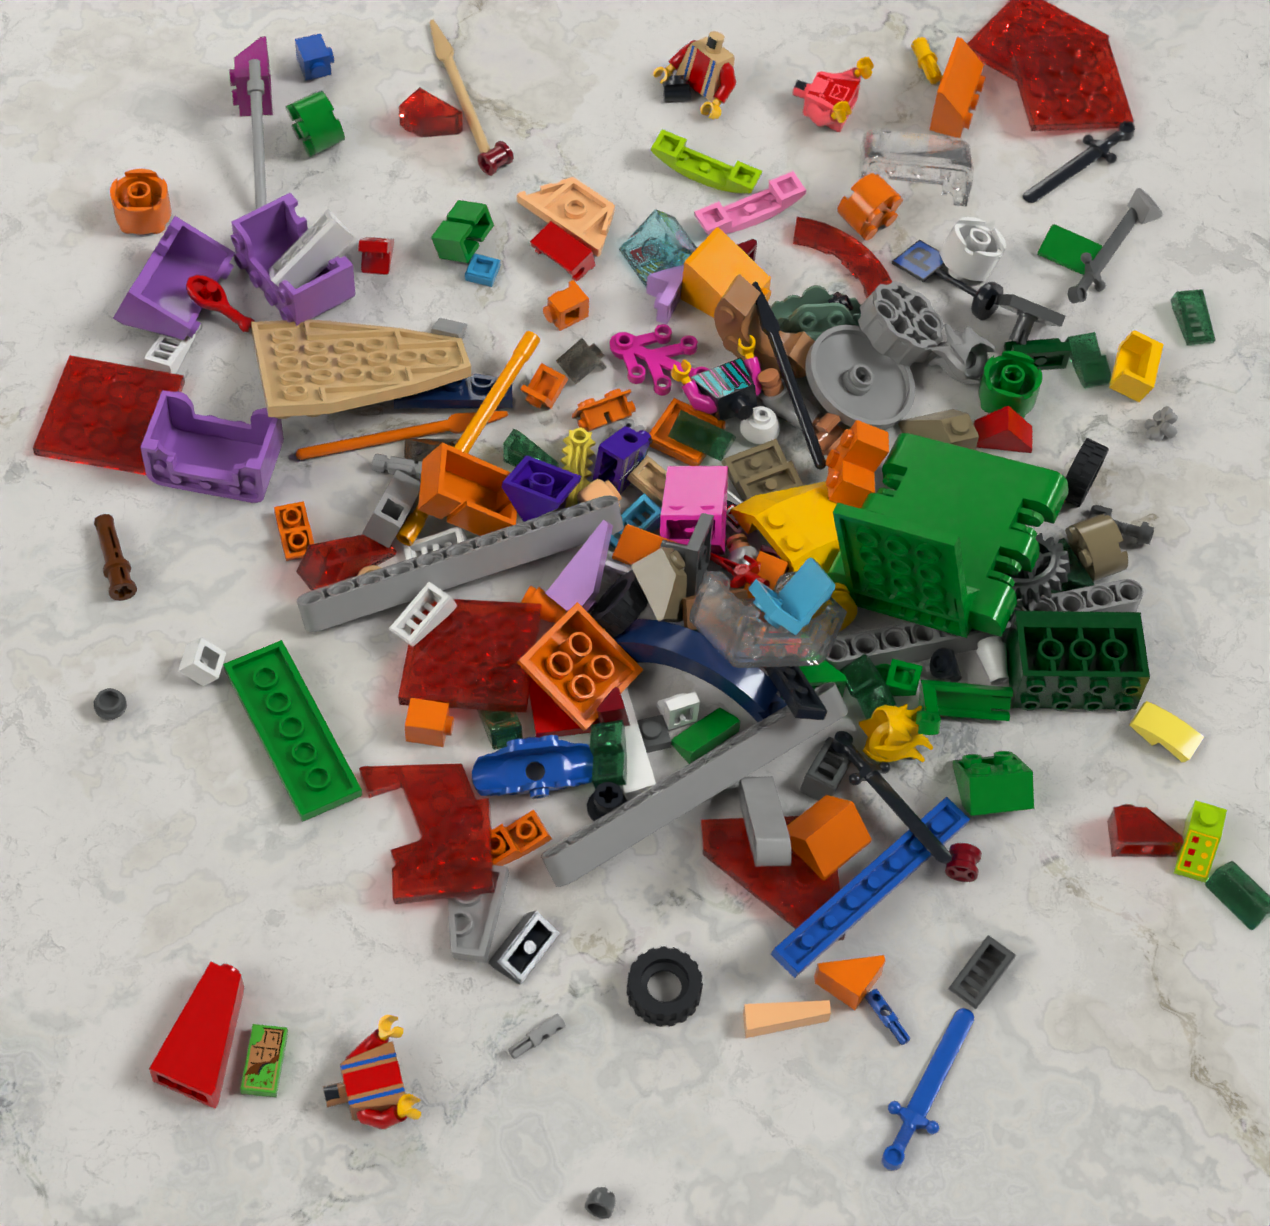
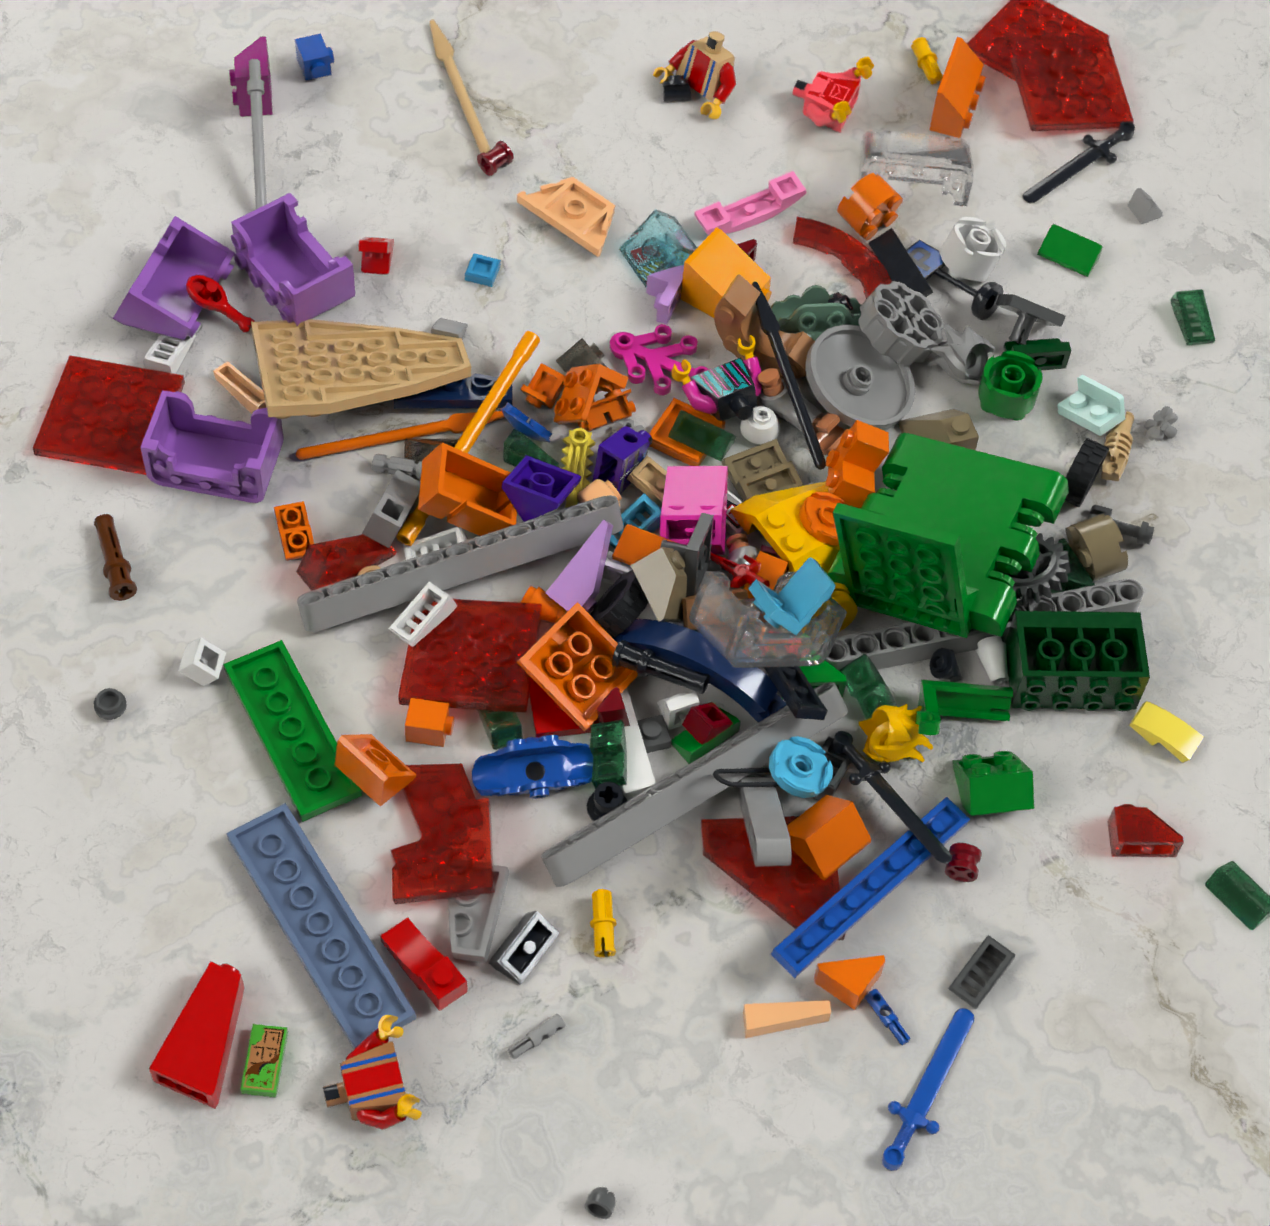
orange brick [110,169,172,234] -> none
white slope [268,209,355,289] -> none
green brick [285,90,345,157] -> none
clear red slope [399,87,463,138] -> none
green piece [431,200,494,263] -> none
orange slope [474,810,552,866] -> none
red hinge [530,221,595,281] -> none
orange brick [543,280,589,331] -> none
black tyre [626,946,703,1027] -> none
lime slope [651,129,762,193] -> none
green slope [852,658,923,696] -> none
red slope [973,406,1032,453] -> none
clear green slope [1065,332,1112,389] -> none
dark grey sword [1068,208,1137,304] -> none
yellow panel [1109,330,1164,402] -> none
lime slope [1174,800,1227,883] -> none
none -> light nougat piece [213,361,266,414]
none -> sand blue plate [226,803,416,1049]
none -> orange slope [335,734,417,806]
none -> red slope [380,917,468,1011]
none -> blue dish [500,402,553,443]
none -> orange bracket [553,364,629,424]
none -> yellow axle [590,889,617,958]
none -> black pin [612,640,710,694]
none -> dark red slope [682,702,733,744]
none -> black piece [713,768,780,787]
none -> medium azure plate [769,736,833,798]
none -> orange tile [799,492,844,546]
none -> black tile [868,228,933,297]
none -> light aqua bracket [1057,375,1125,436]
none -> tan hinge [1101,411,1134,481]

